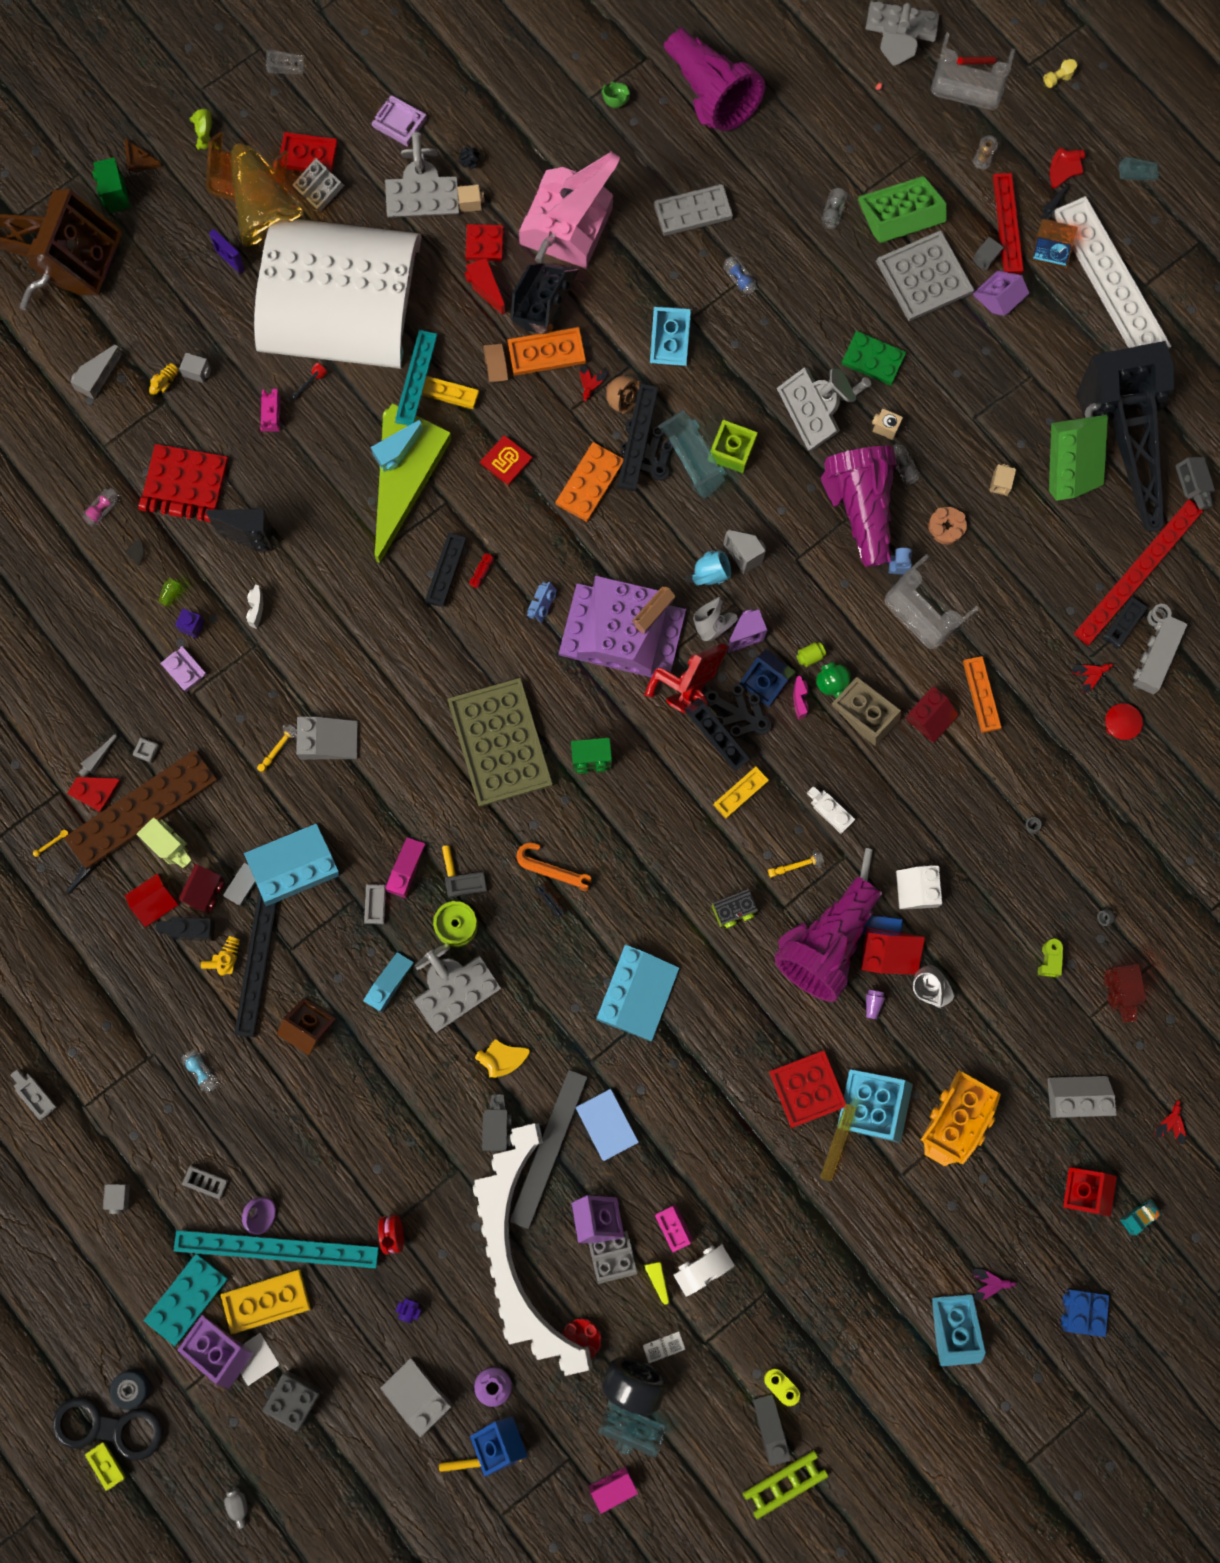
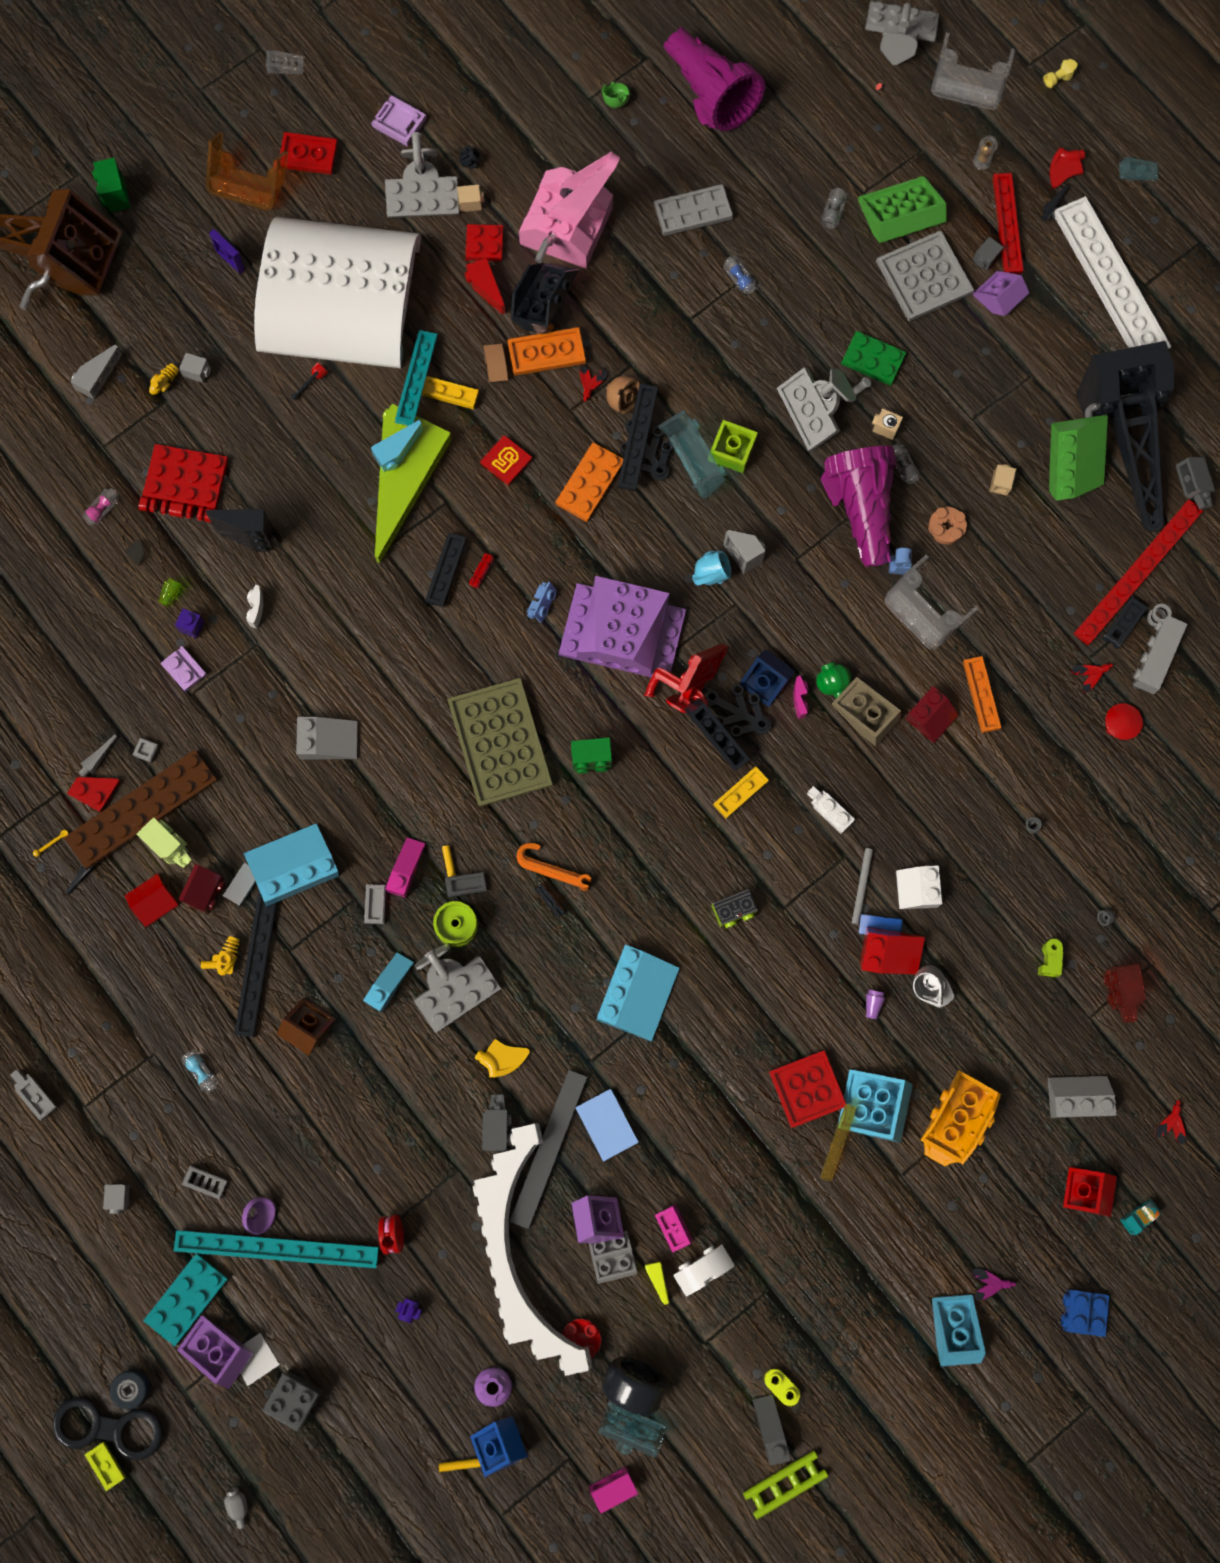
reddish brown tile [124,139,162,172] -> none
black hinge [155,917,215,941] -> none
lime animal [190,109,218,150] -> none
yellow tile [221,1269,311,1335] -> none
clear yellow cone [231,143,304,248] -> none
yellow piece [257,724,297,773] -> none
dark pink hinge [261,389,281,432] -> none
light grey slope [292,159,344,212] -> none
light grey slope [381,1358,452,1437] -> none
medium nougat piece [632,586,675,634] -> none
white sticker [643,1332,685,1363] -> none
medium azure slope [650,307,691,366] -> none
light grey helmet [693,597,738,641] -> none
medium lavender slope [728,609,767,653] -> none
yellow piece [768,850,824,878] -> none
magenta cone [775,877,882,1002] -> none
lime brick [797,642,826,667] -> none
red bar [957,56,996,65] -> none
slope [1032,219,1078,269] -> none

